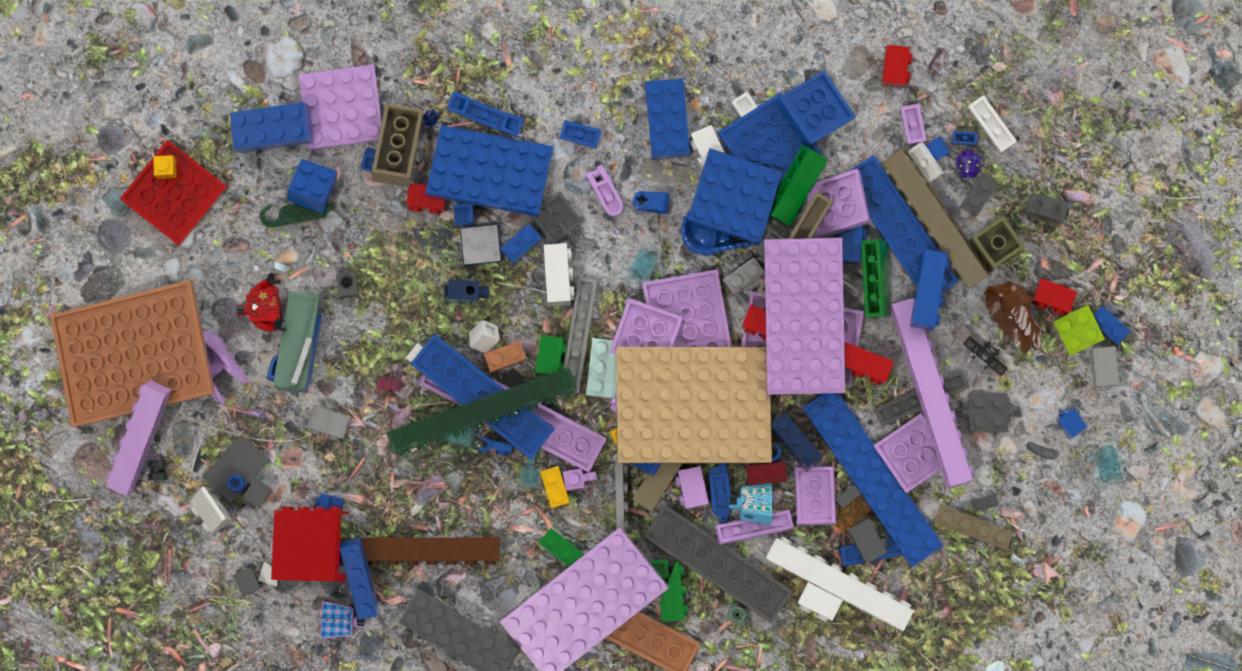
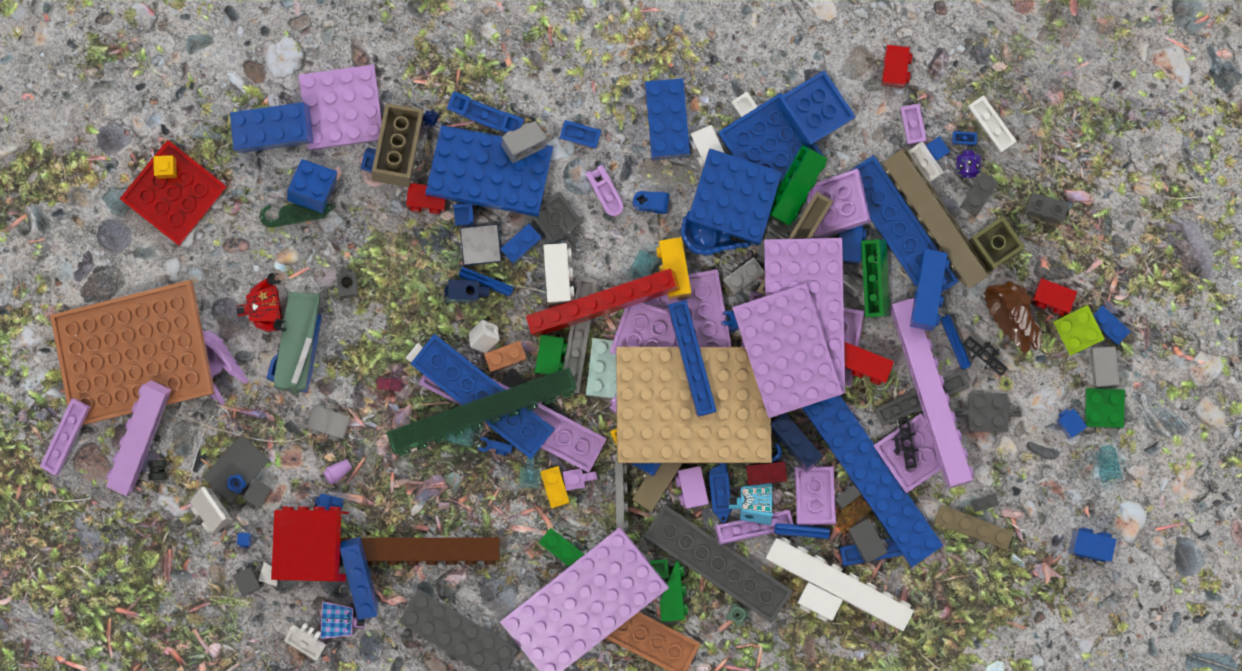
none -> lavender plate [40,398,91,476]
none -> blue piece [237,533,253,548]
none -> white hinge [284,623,326,661]
none -> lavender cone [322,459,352,485]
none -> blue axle [459,267,514,296]
none -> light grey brick [501,121,547,164]
none -> red brick [526,268,680,337]
none -> yellow brick [656,237,691,300]
none -> blue tile [667,300,717,417]
none -> blue tile [721,311,739,332]
none -> lavender plate [732,283,843,418]
none -> blue axle [774,523,830,539]
none -> black piece [892,418,919,469]
none -> blue axle [940,315,971,370]
none -> blue brick [1068,527,1117,563]
none -> green plate [1084,388,1125,428]

